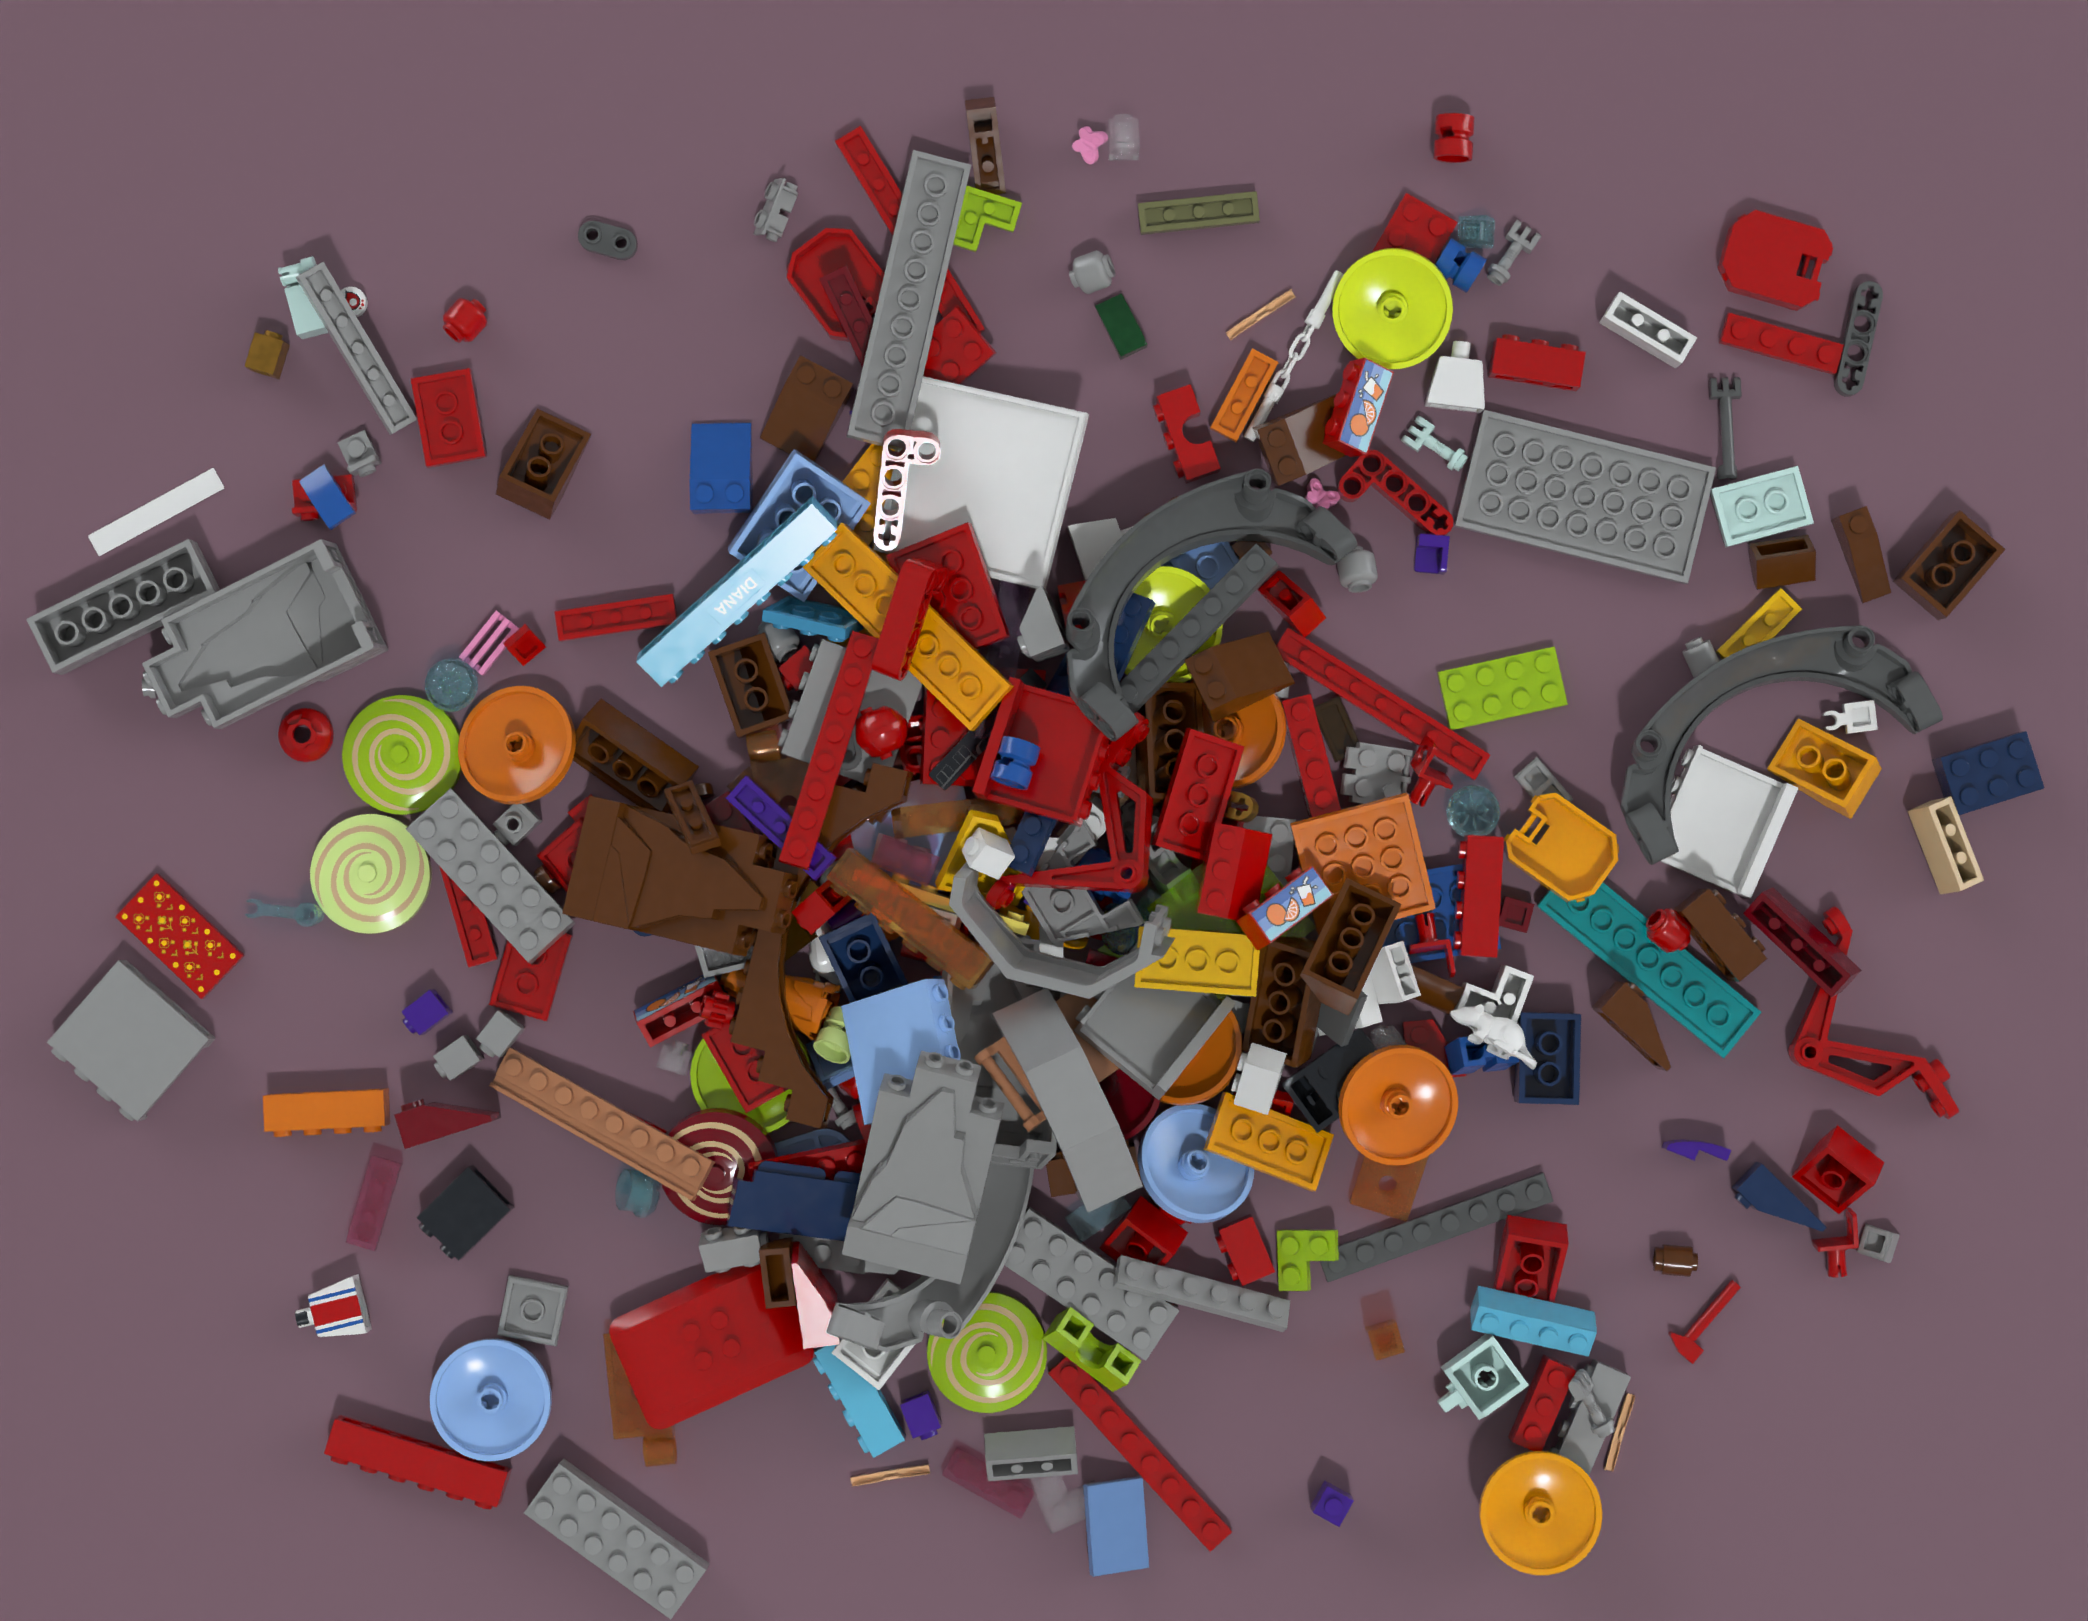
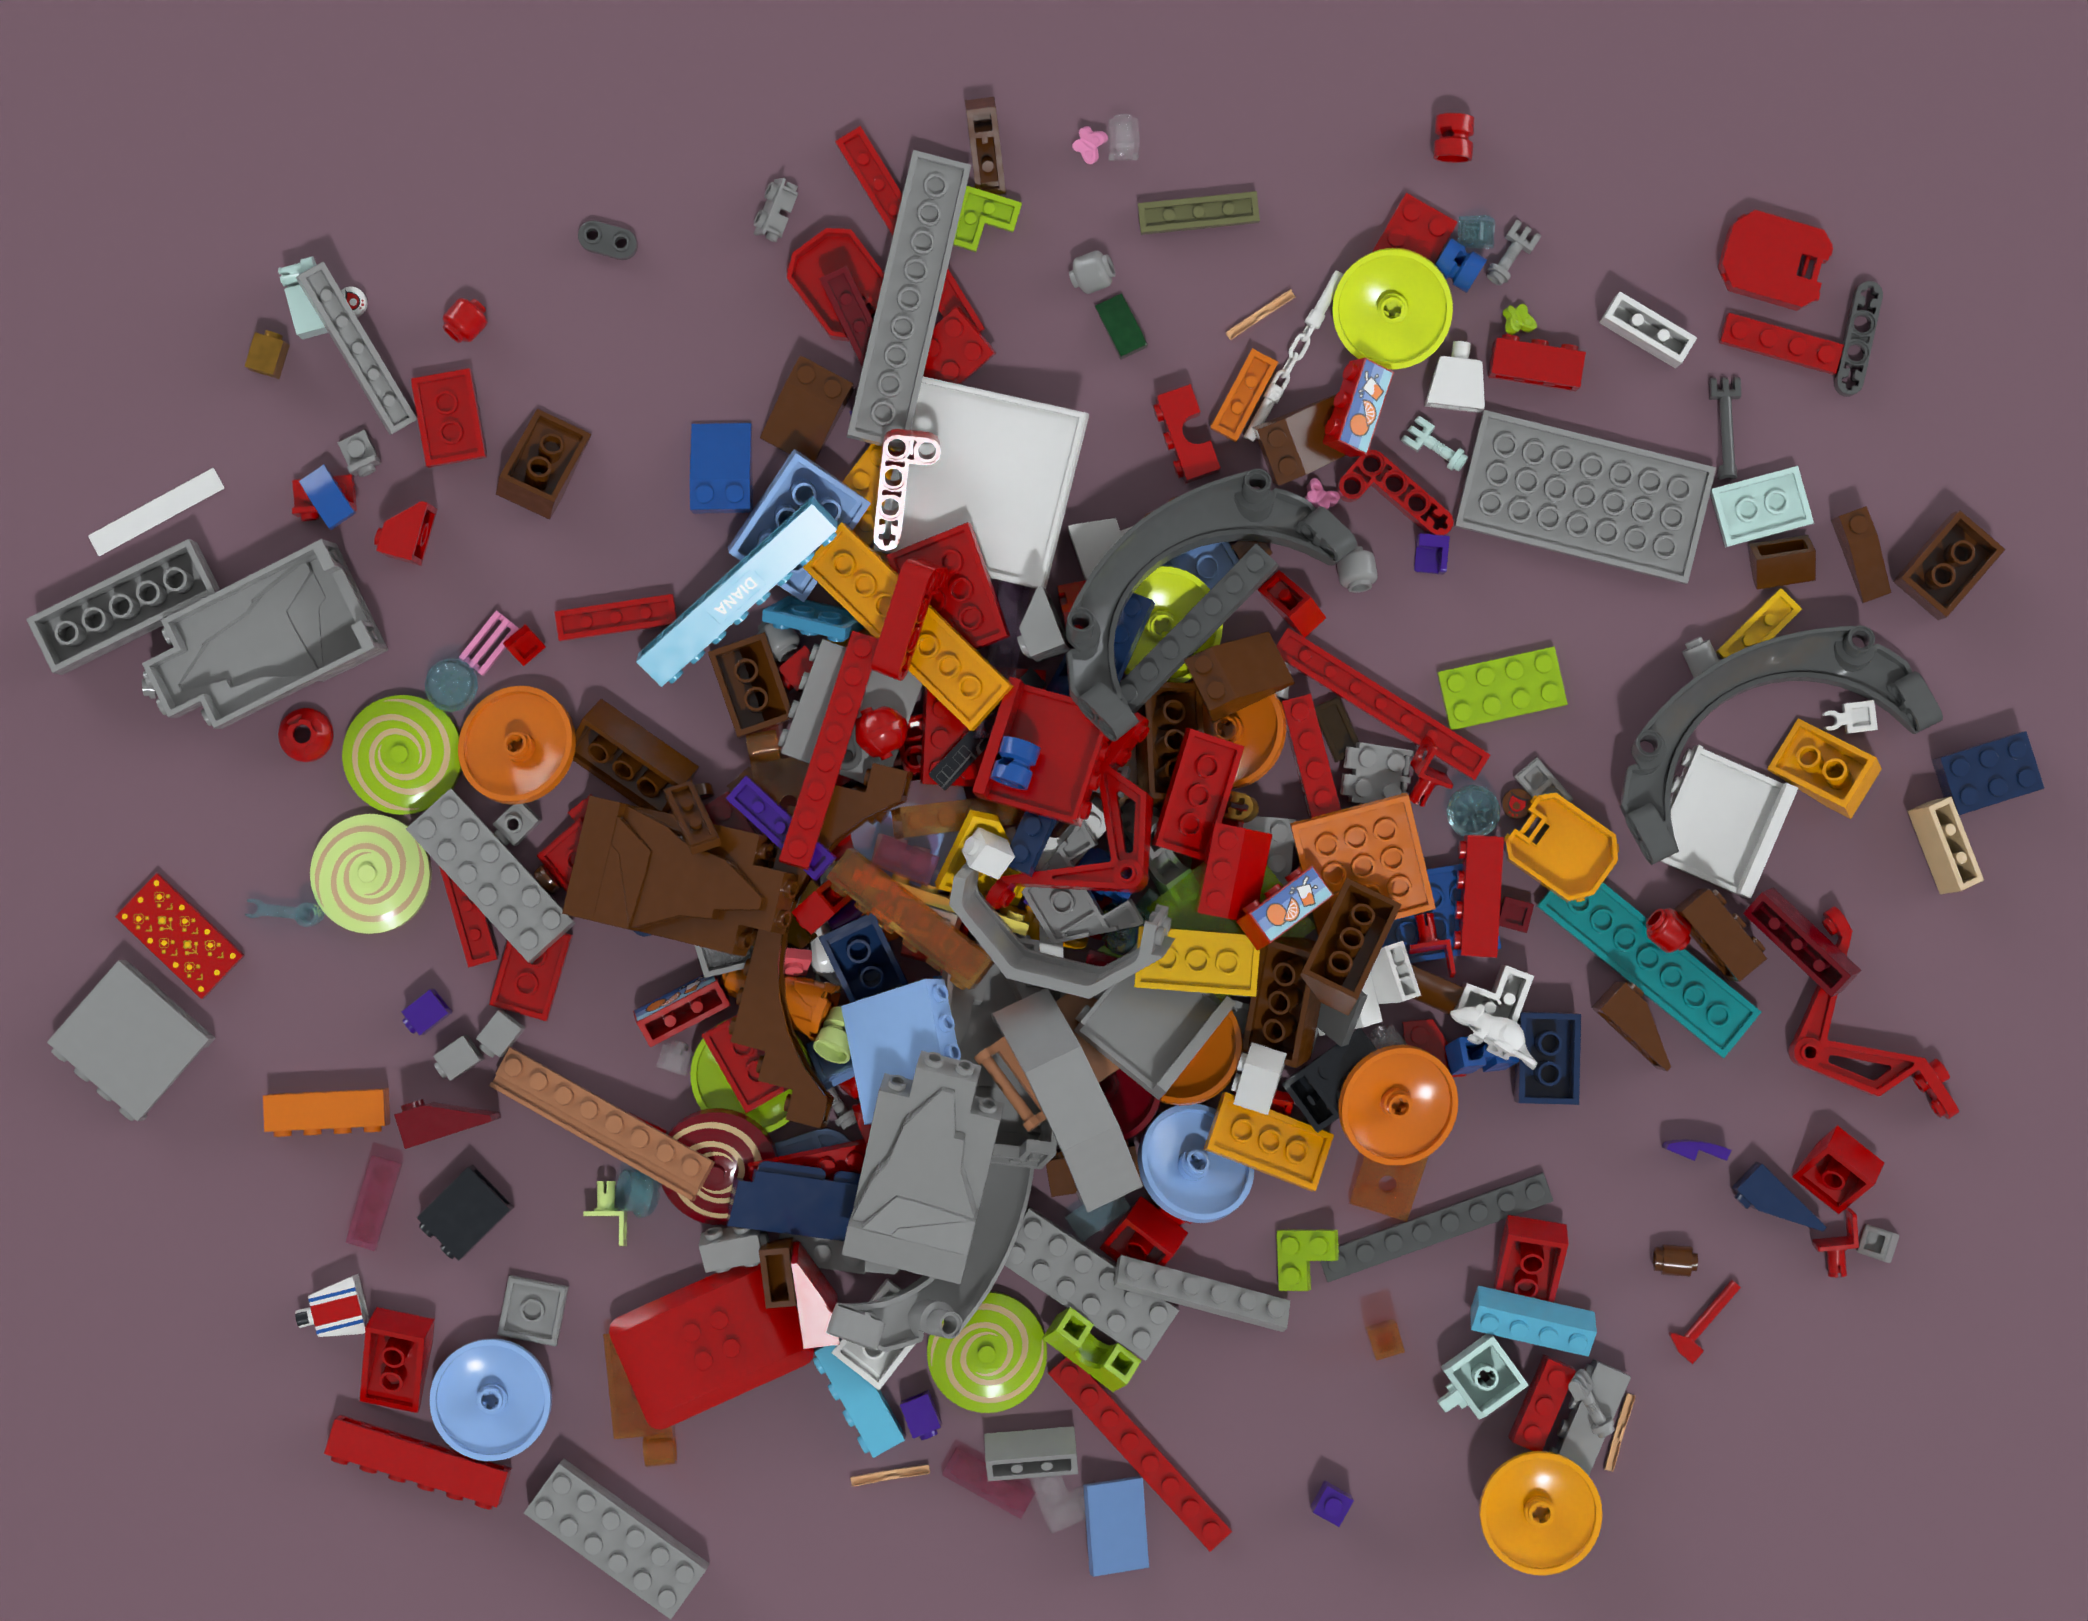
red gear [699,990,735,1029] -> none
red brick [1215,1214,1275,1286] -> none
none -> red slope [360,1307,435,1413]
none -> red slope [374,501,438,566]
none -> yellowish green bracket [583,1181,627,1246]
none -> coral plate [784,948,812,977]
none -> reddish brown tile [1501,789,1532,819]
none -> lime piece [1503,304,1537,335]

